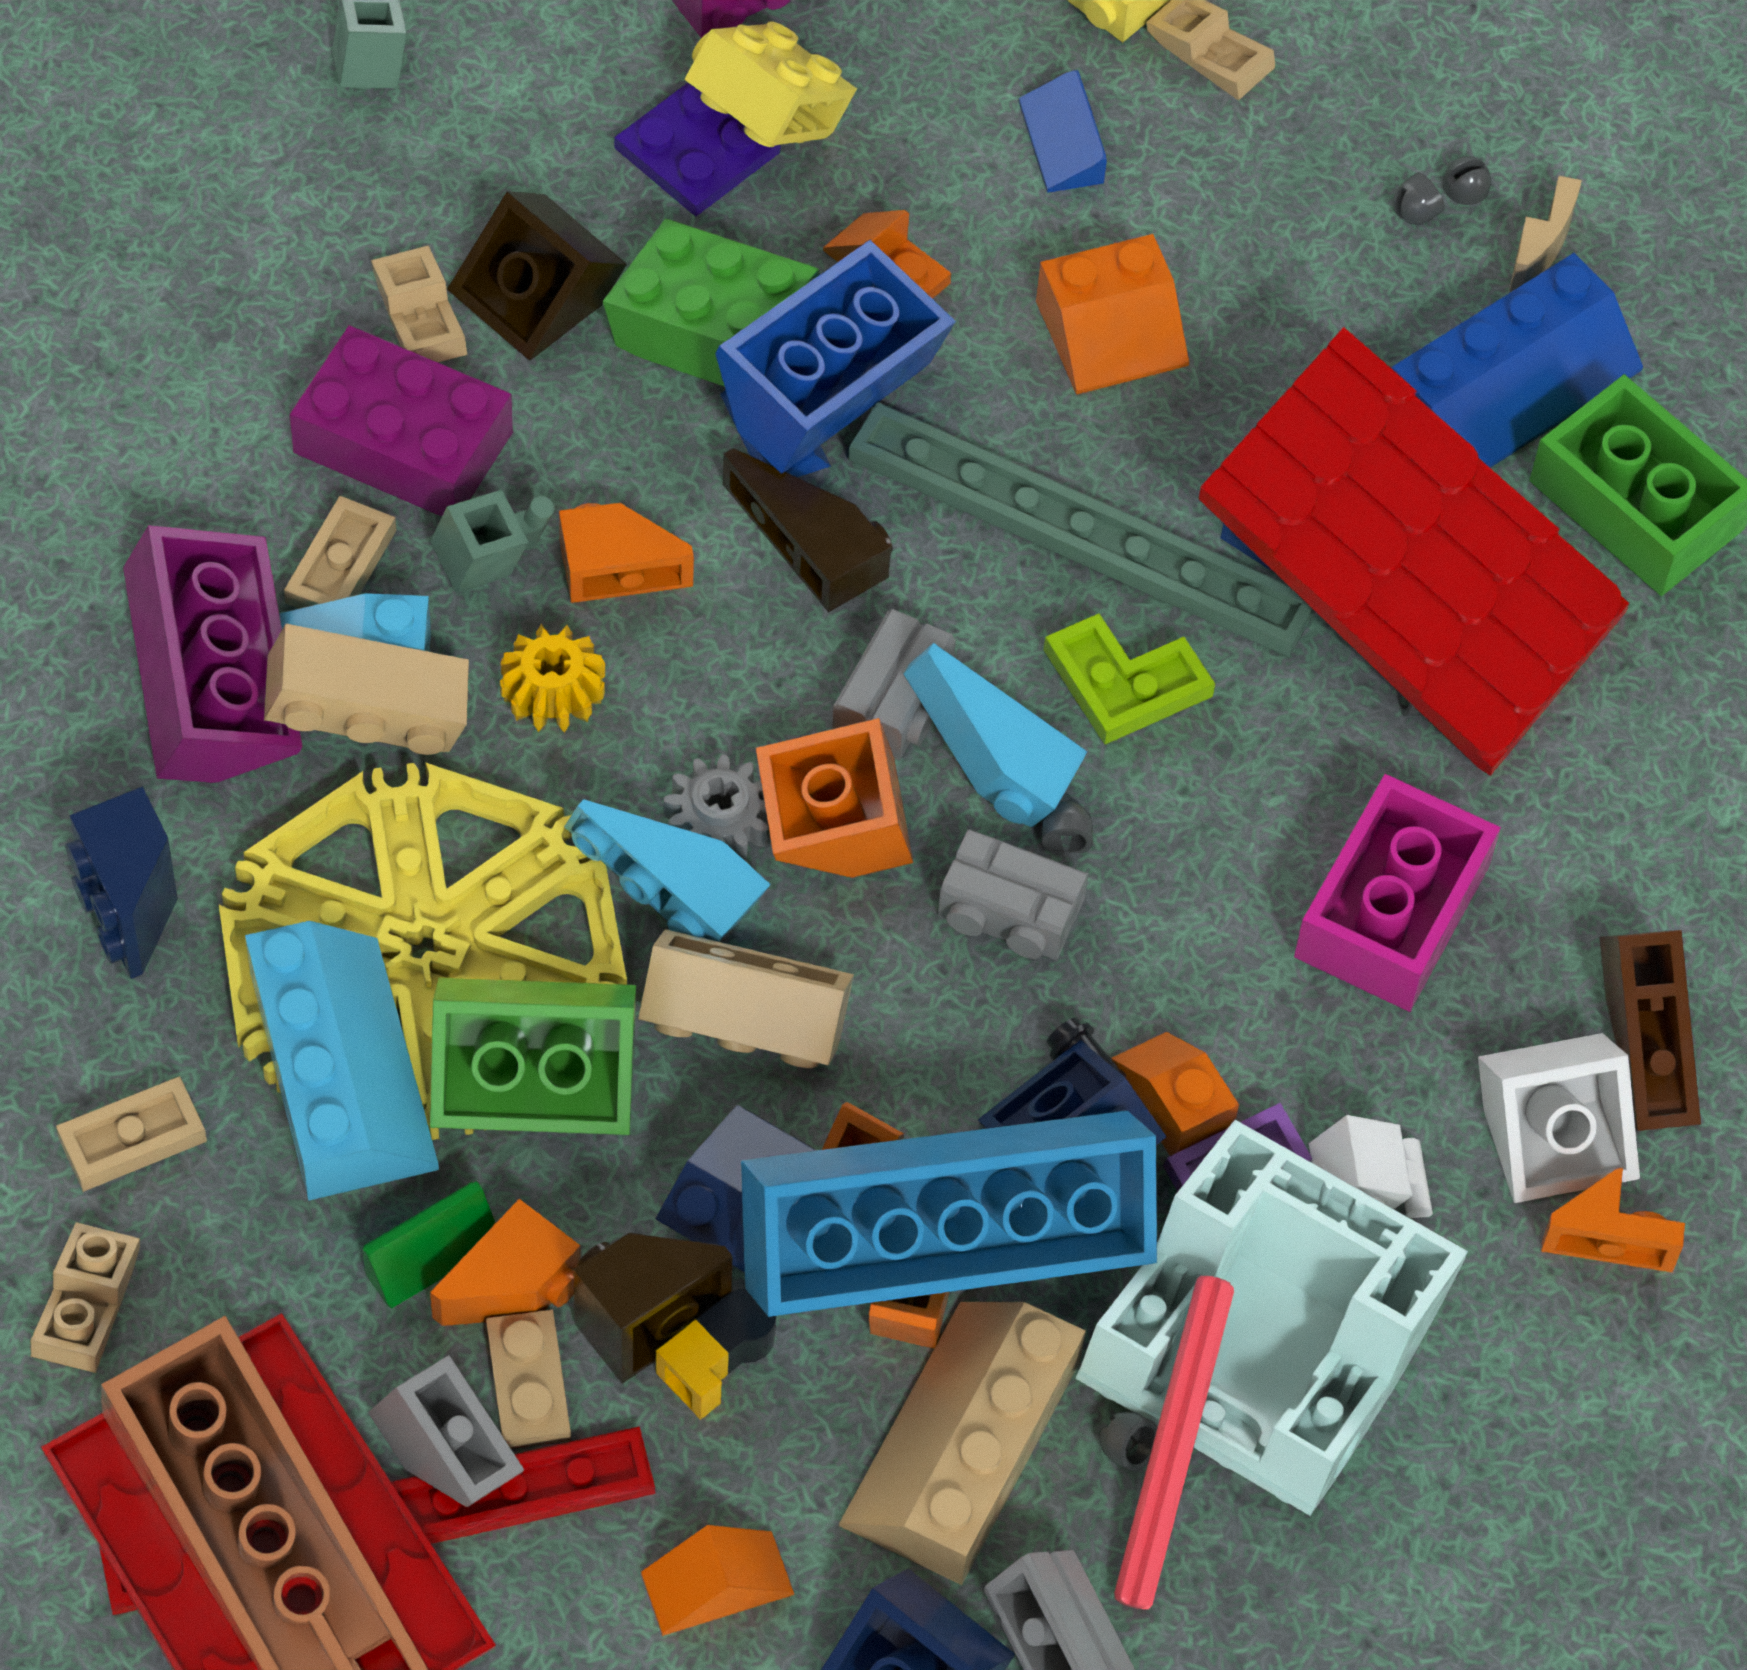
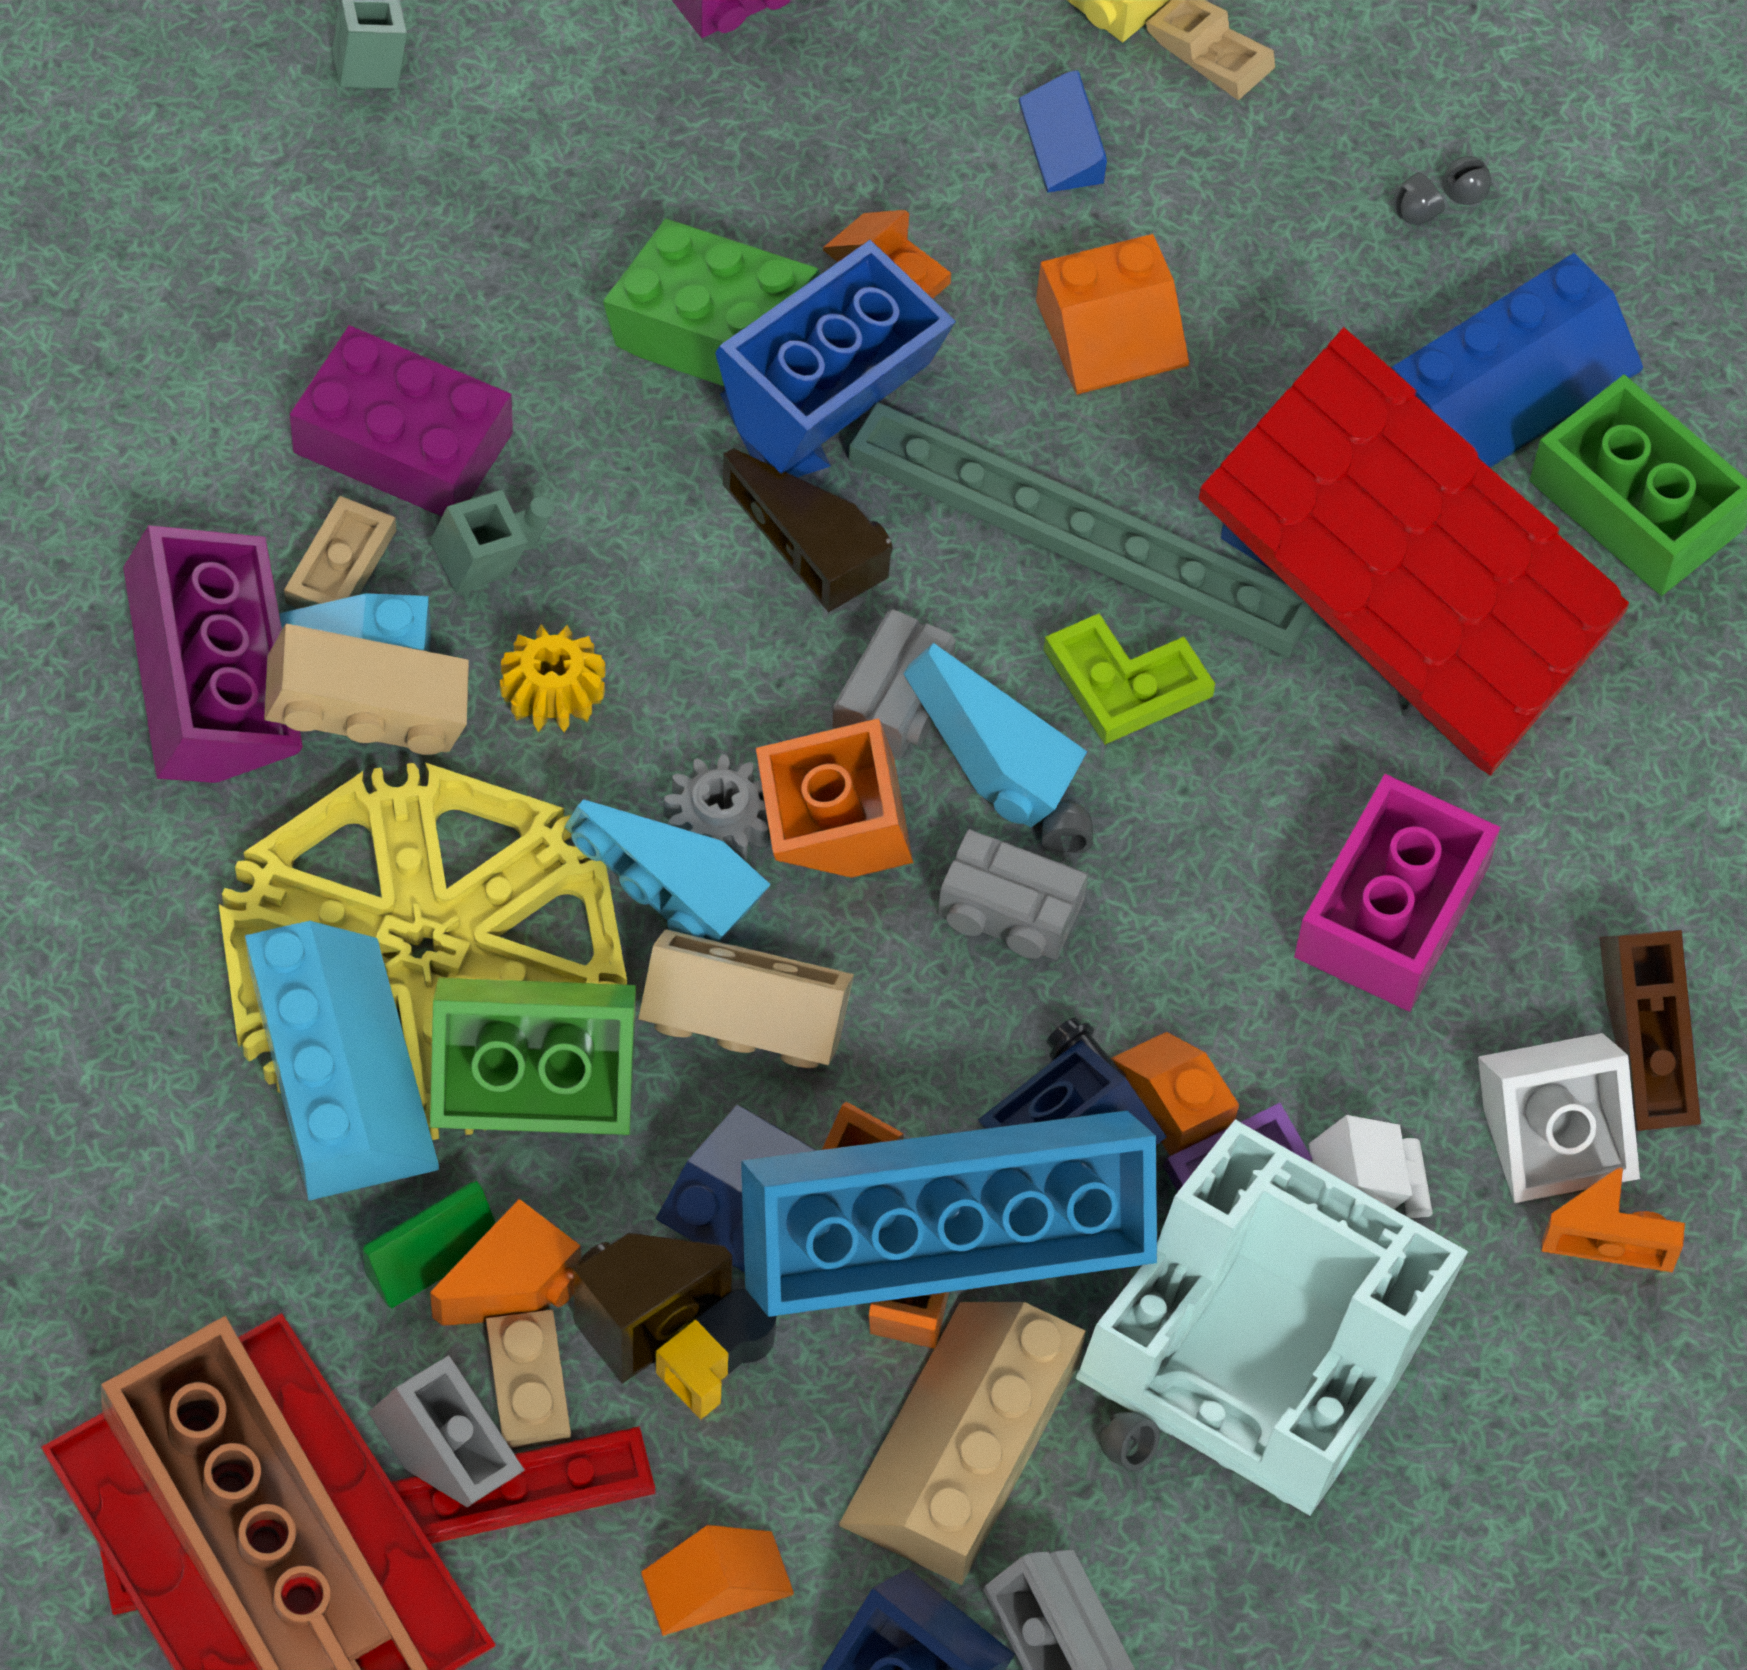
tan slope [30,1222,140,1373] -> none
tan plate [56,1076,207,1192] -> none
dark blue slope [65,786,178,979] -> none
tan slope [371,245,467,362] -> none
dark brown slope [447,191,627,360] -> none
orange slope [559,503,694,603] -> none
dark purple plate [614,83,781,217] -> none
light yellow brick [684,22,857,147] -> none
coral axle [1114,1276,1234,1609] -> none
tan slope [1509,176,1582,293] -> none

